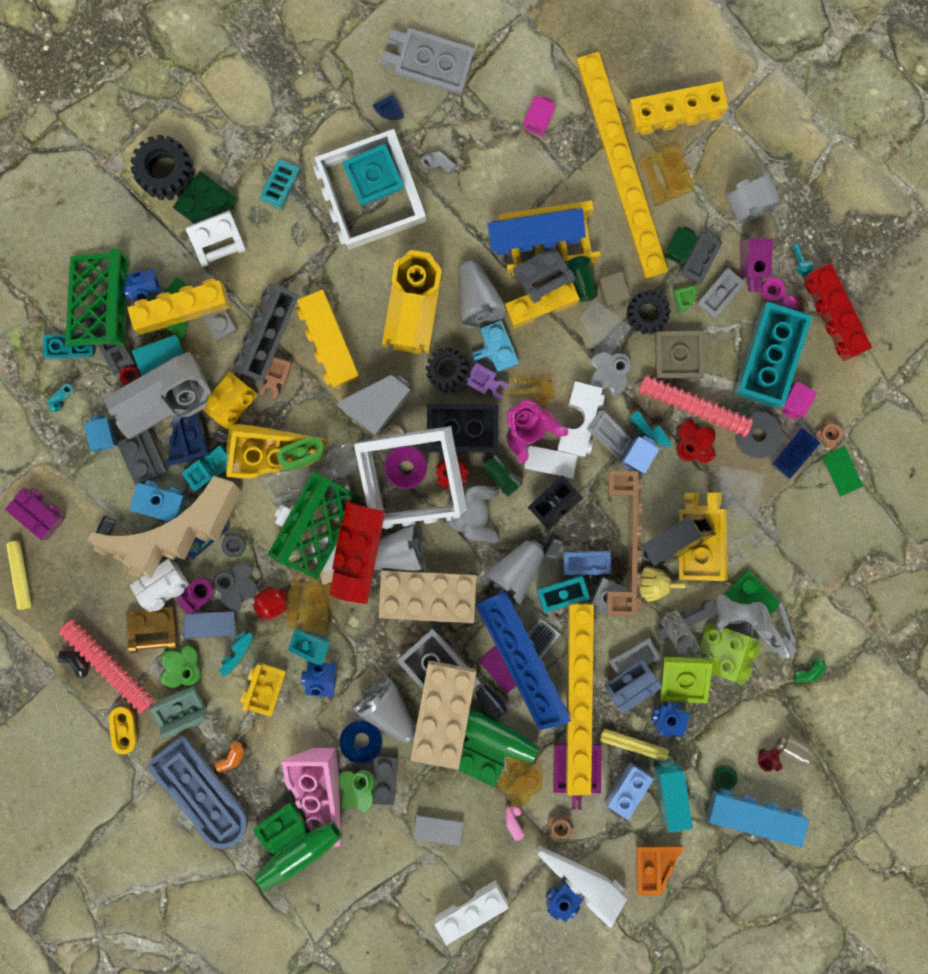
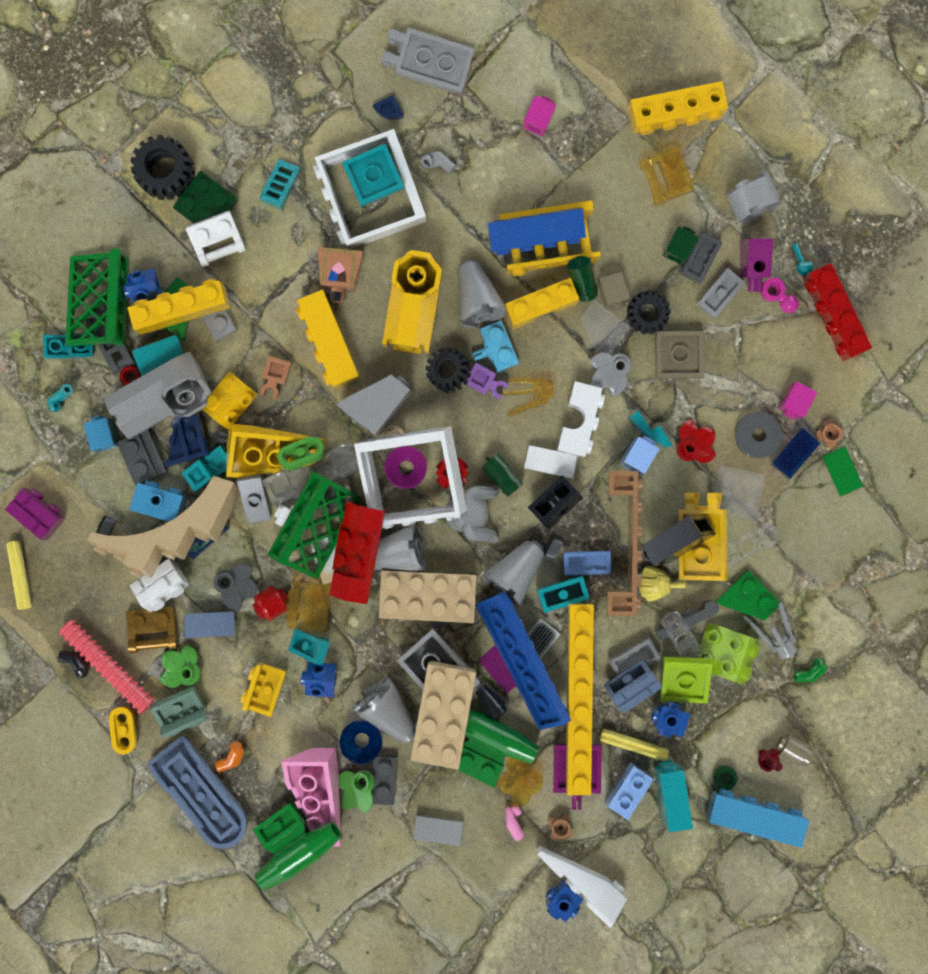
magenta piece [176,578,216,614] -> none
teal slope [218,631,256,677] -> none
dark grey tile [222,534,246,557] -> none
dark grey brick [233,284,299,382] -> none
black brick [427,404,498,454] -> none
white arch [434,880,509,945] -> none
dark pink hair [506,400,568,463] -> none
dark grey plate [513,247,576,304] -> none
yellow plate [576,52,668,280] -> none
light grey tile [587,411,633,458] -> none
light grey brick [590,577,625,615] -> none
orange wing [636,845,683,895] -> none
coral piece [639,374,753,437] -> none
bright green tile [673,284,697,314] -> none
light grey hair [715,594,775,639] -> none
teal brick [733,302,813,409] -> none
none -> plate [237,474,271,524]
none -> nougat torso [318,247,364,304]

